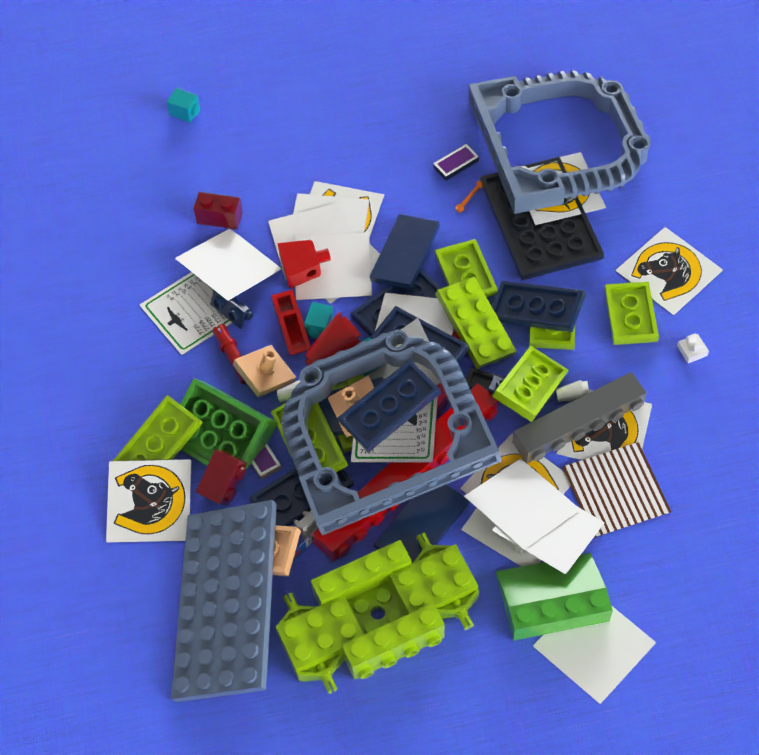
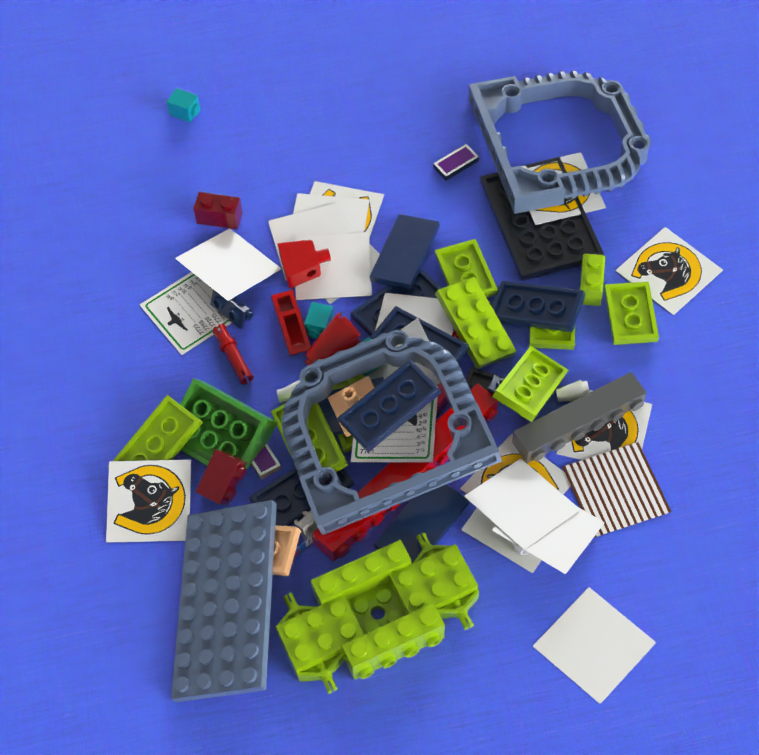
light nougat tile [233,345,296,398] -> none
orange hinge [455,181,482,212] -> none
bright green slope [496,553,613,641] -> none
white tile [677,333,709,363] -> none
none -> lime brick [580,254,605,306]

